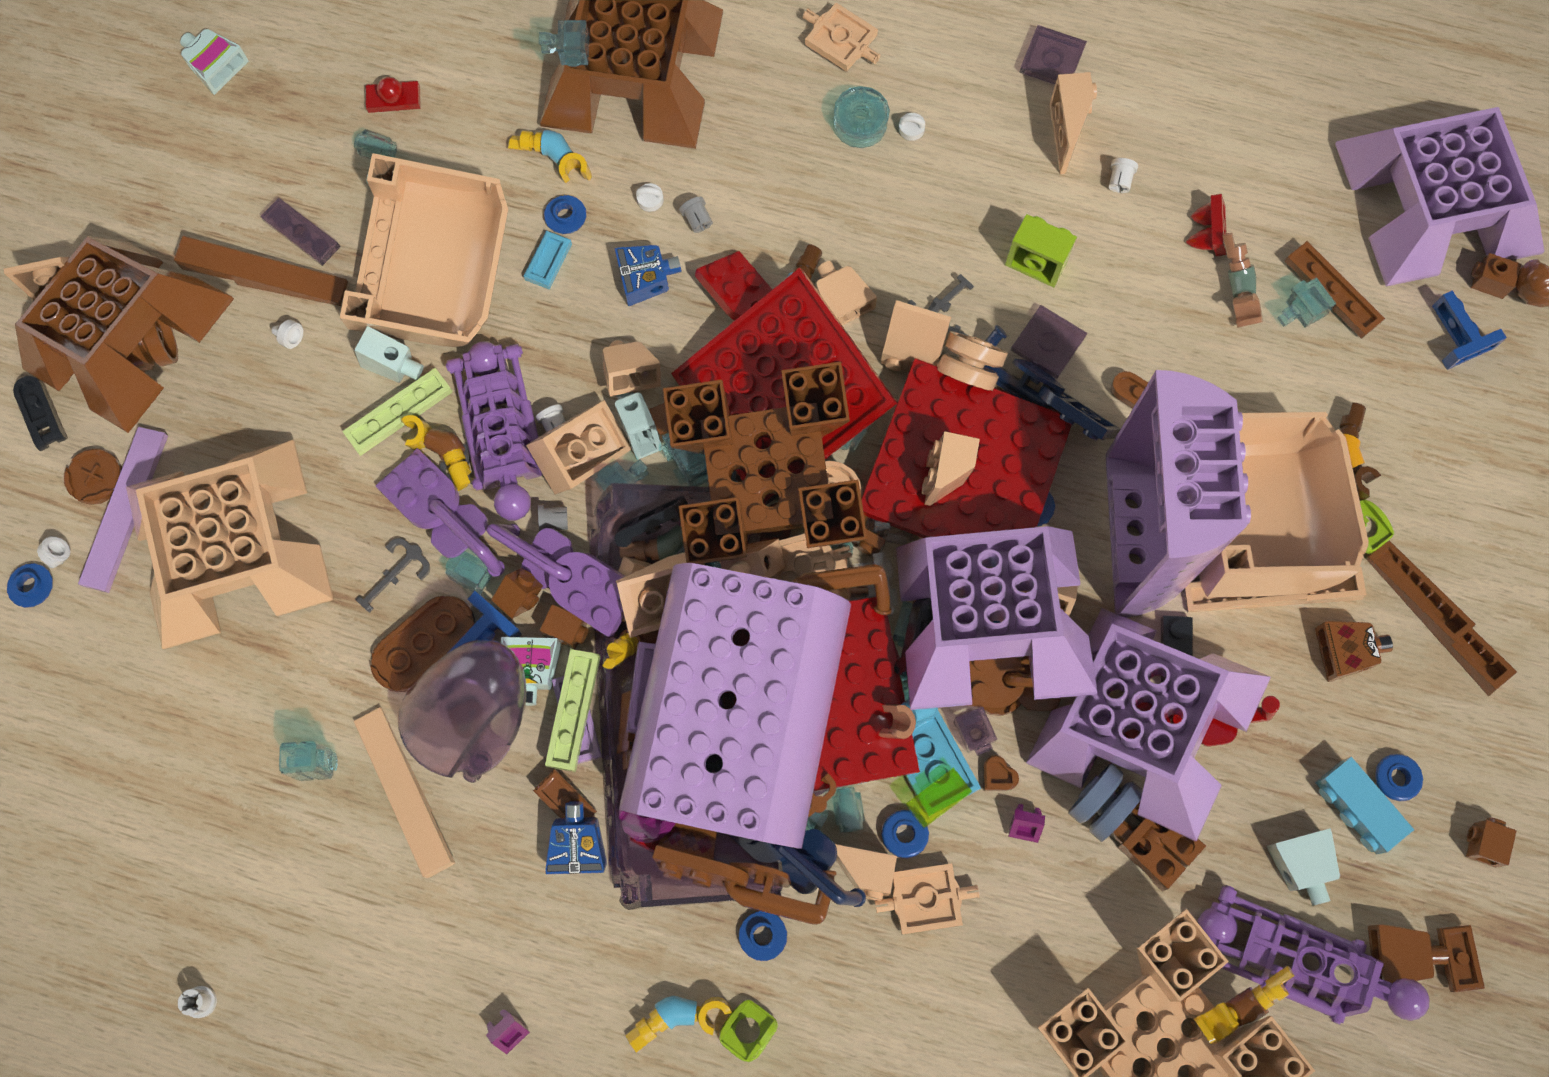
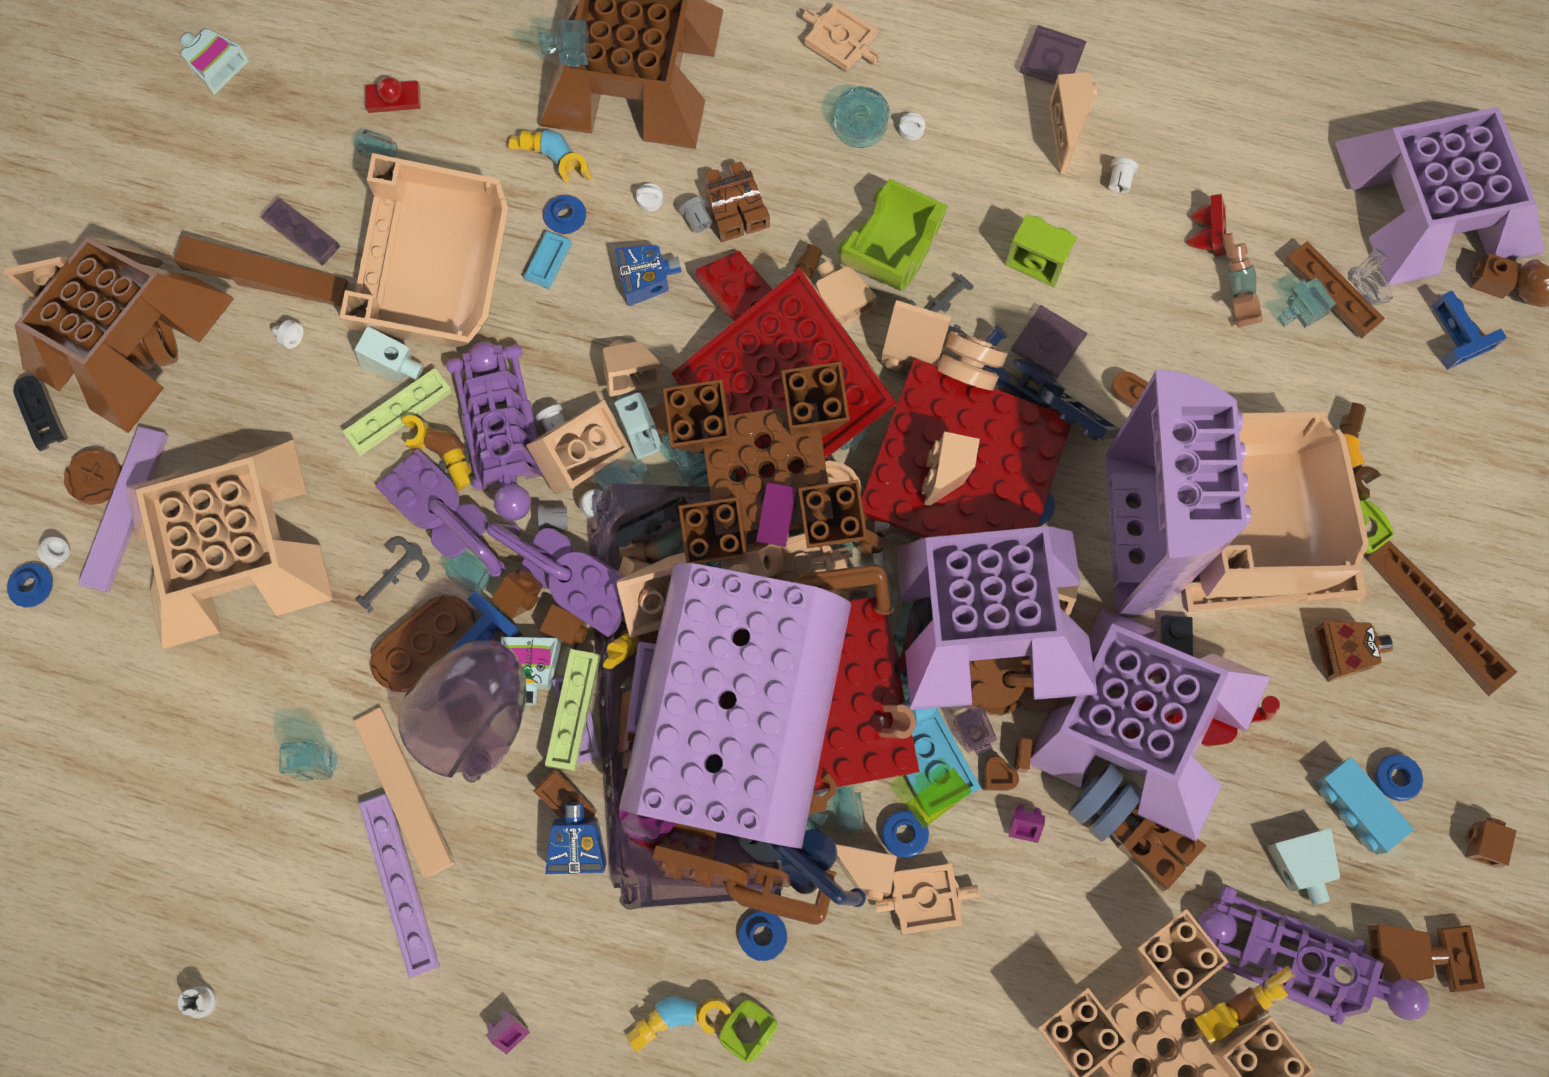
none -> lavender tile [359,793,440,978]
none -> white tile [579,489,609,518]
none -> dark orange hips [705,161,770,243]
none -> magenta tile [756,483,797,547]
none -> lime cylinder [837,178,948,292]
none -> dark orange tile [1014,738,1032,773]
none -> clear piece [1347,248,1393,305]

